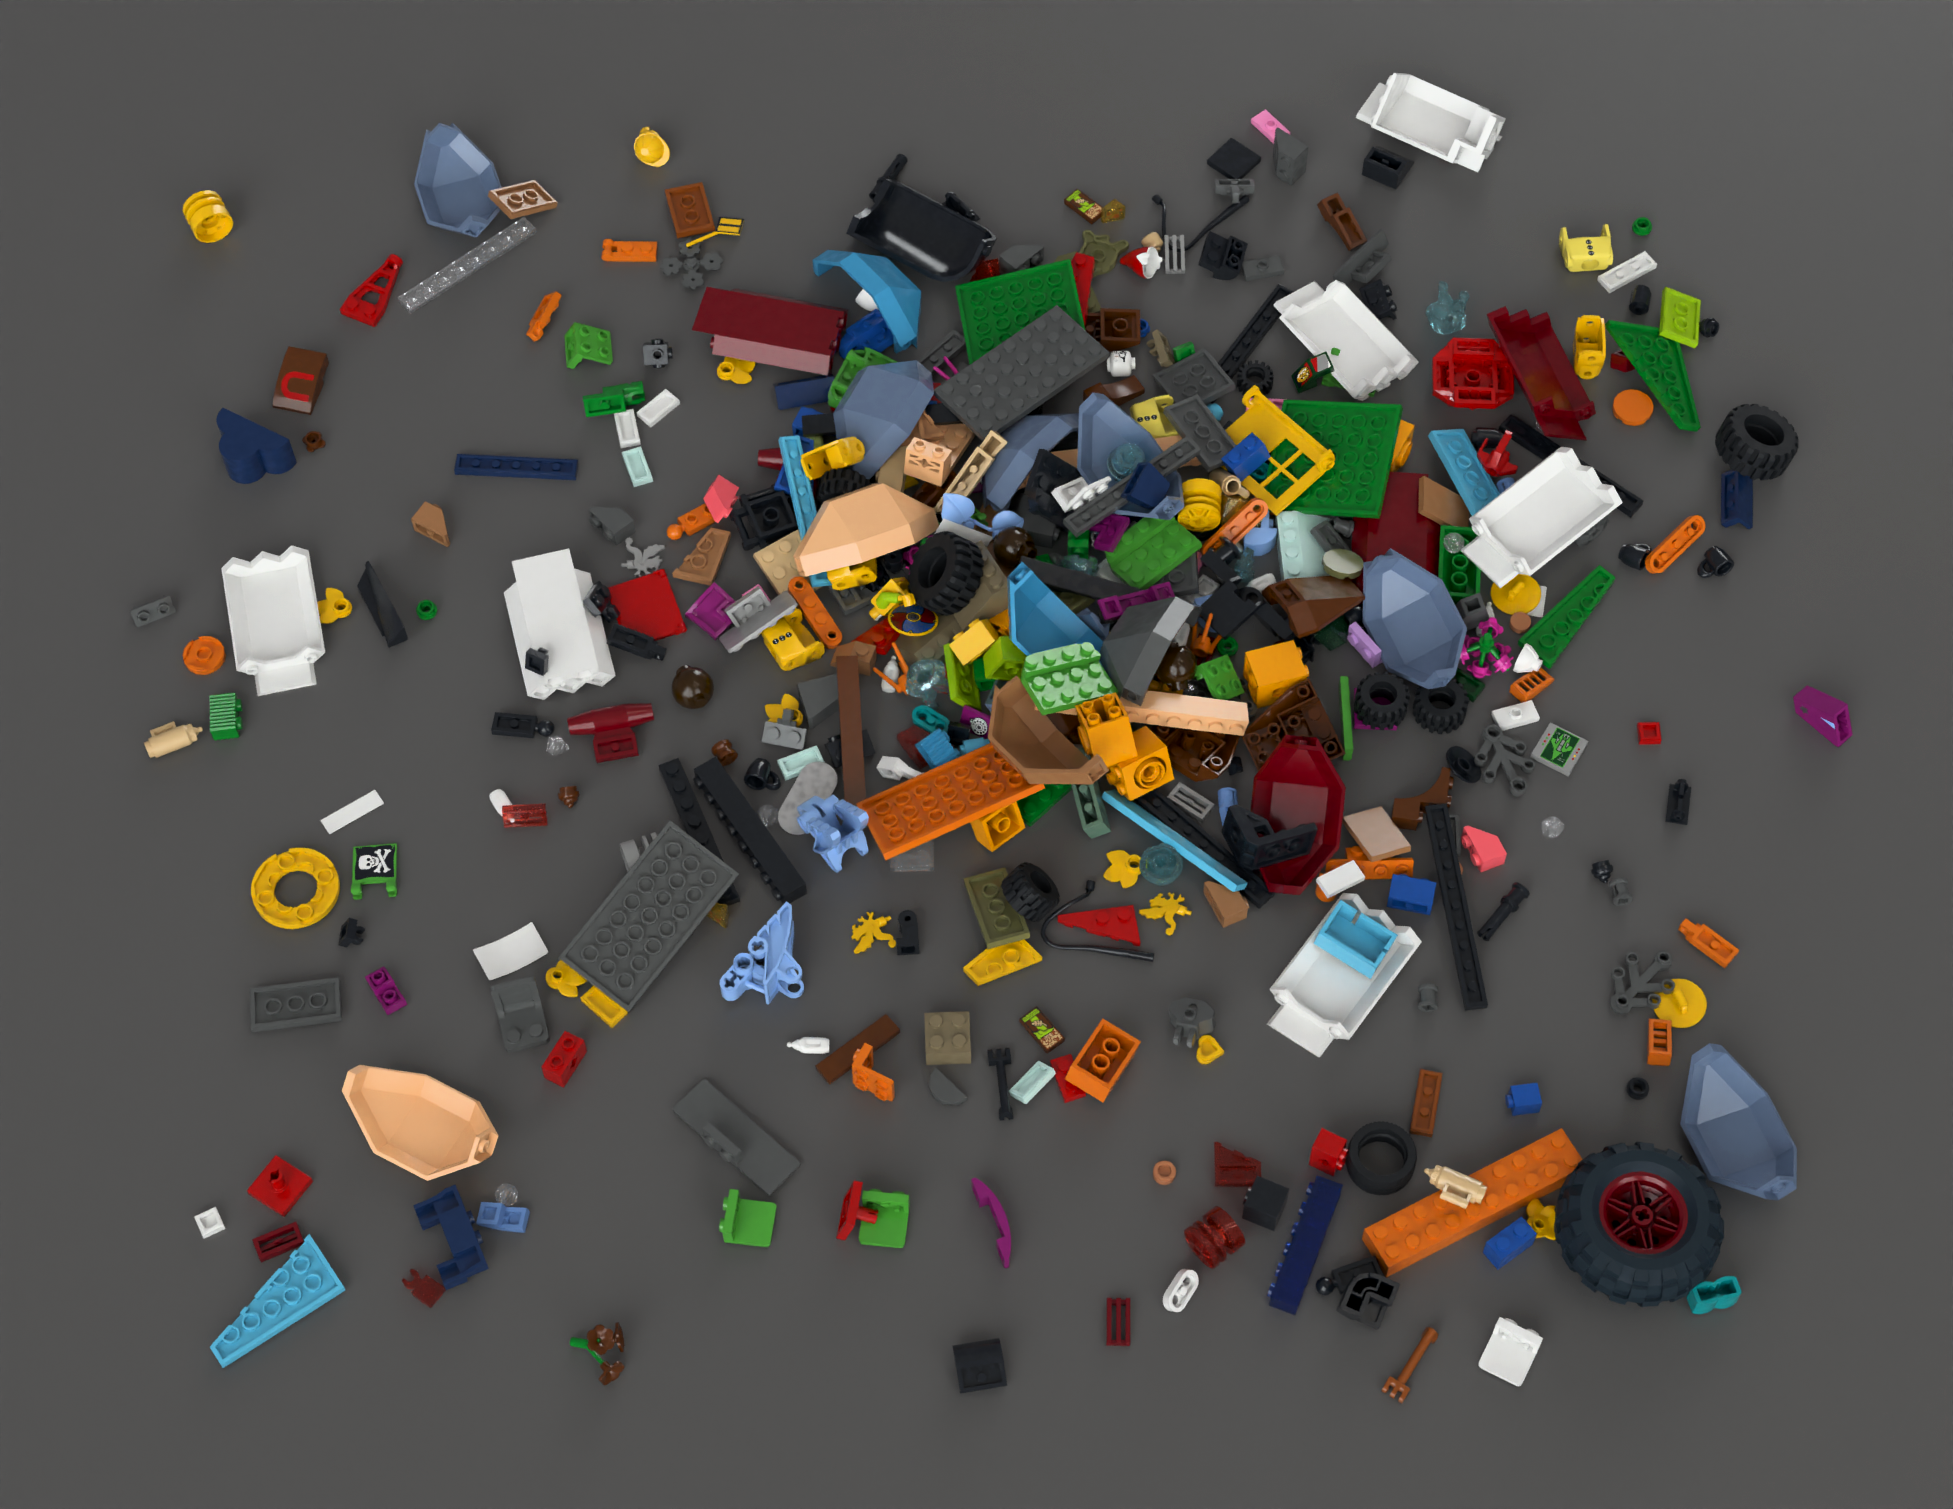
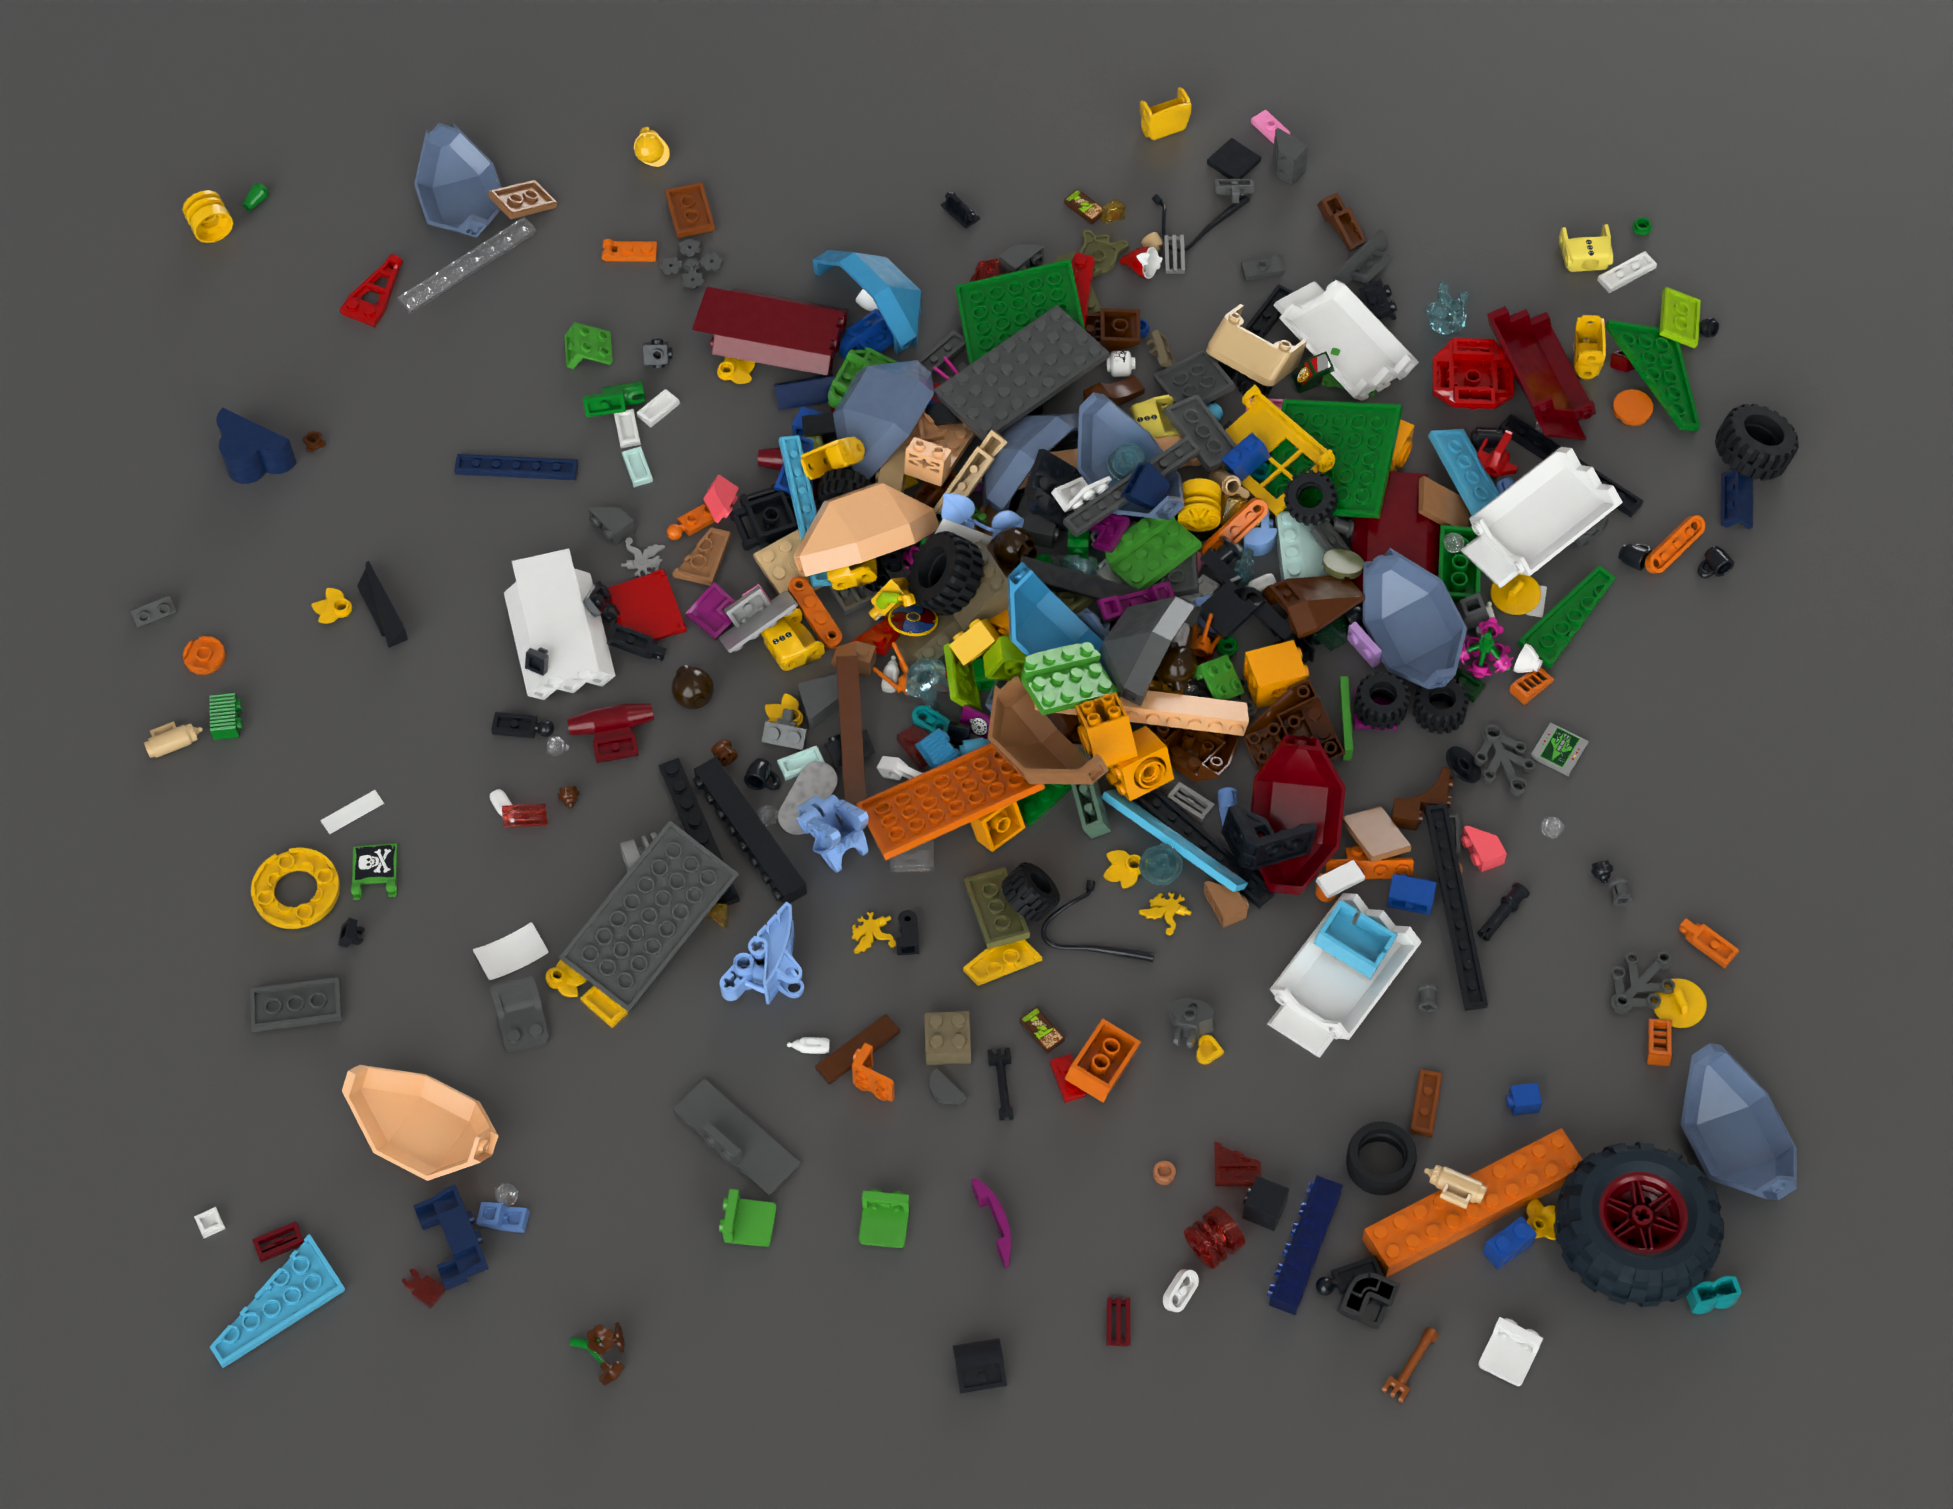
white panel [221,545,325,696] -> none
red tile [247,1155,313,1217] -> none
reddish brown slope [272,346,329,415] -> none
magenta slope [365,966,407,1015] -> none
medium nougat slope [411,501,450,547] -> none
green plate [416,600,437,620] -> none
orange hinge [526,291,562,342] -> none
red brick [541,1031,587,1088] -> none
piece [686,217,744,247] -> none
red tile [836,1180,878,1241] -> none
black panel [846,179,997,282] -> none
black pin [869,154,908,200] -> none
light aqua tile [1009,1060,1056,1104] -> none
red wing [1057,905,1140,947] -> none
green tile [1172,341,1195,363] -> none
black brick [1198,231,1248,280] -> none
black piece [1228,756,1244,776] -> none
red brick [1309,1128,1348,1177] -> none
white panel [1356,73,1506,172] -> none
black slope [1362,146,1414,189] -> none
white plate [1491,700,1540,731] -> none
nougat tile [1509,612,1531,634] -> none
black plate [1626,1077,1649,1100] -> none
black brick [1629,285,1651,315] -> none
red tile [1637,722,1662,744] -> none
black hinge [1665,779,1691,825] -> none
magenta slope [1793,685,1853,747] -> none
none -> green cone [242,182,269,211]
none -> yellow piece [1140,87,1192,140]
none -> tan windscreen [1206,304,1307,386]
none -> black tyre [1284,470,1338,526]

